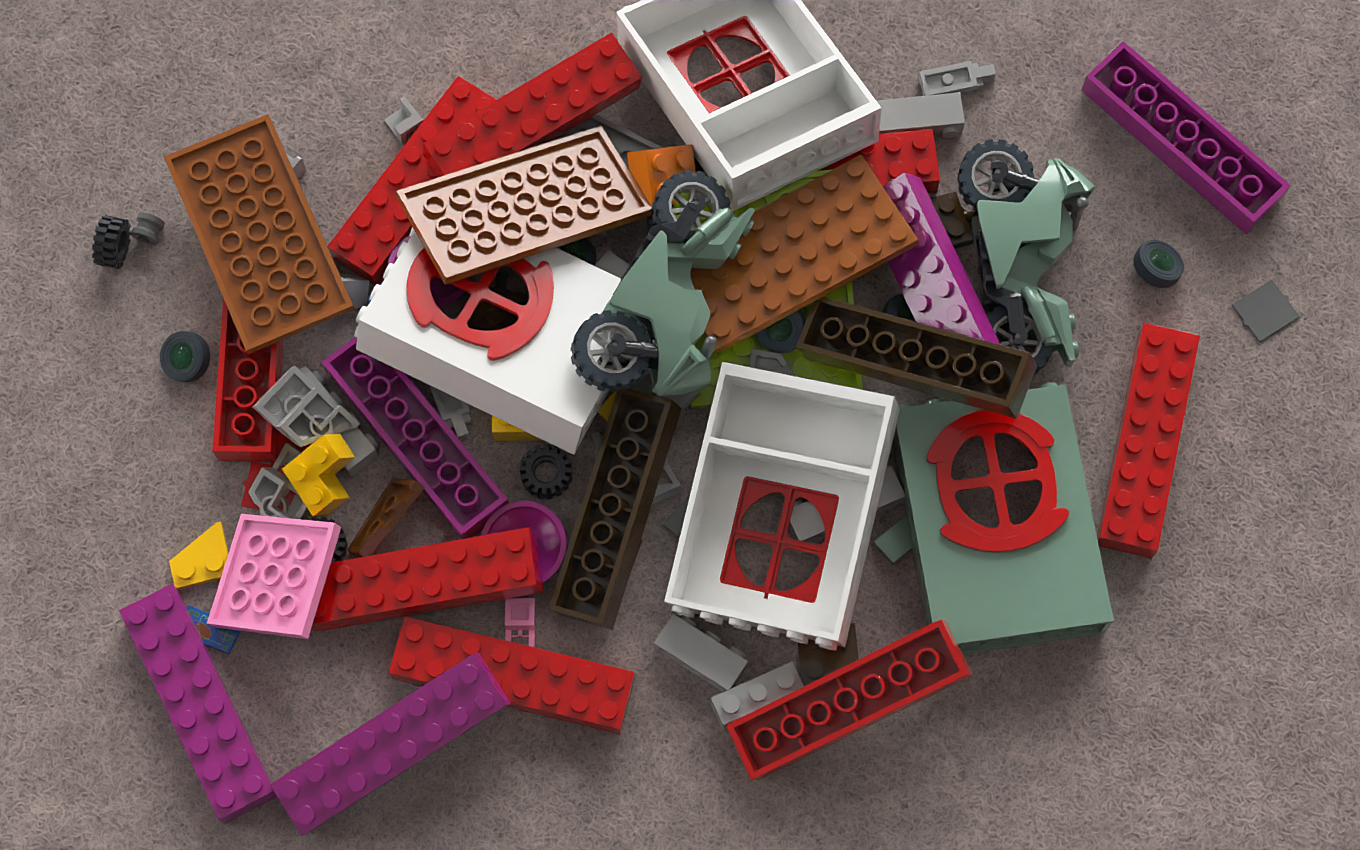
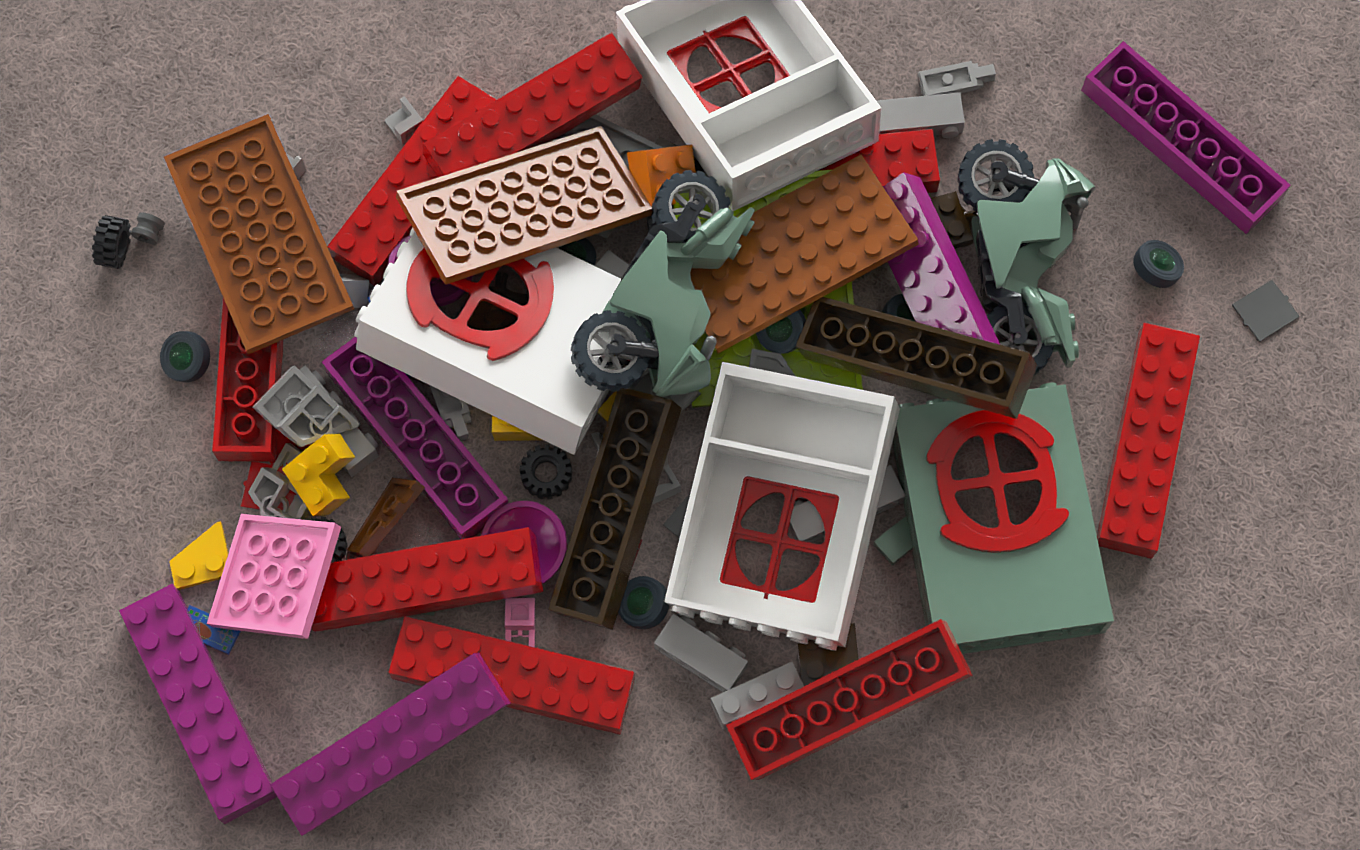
none -> black wheel [618,576,669,629]

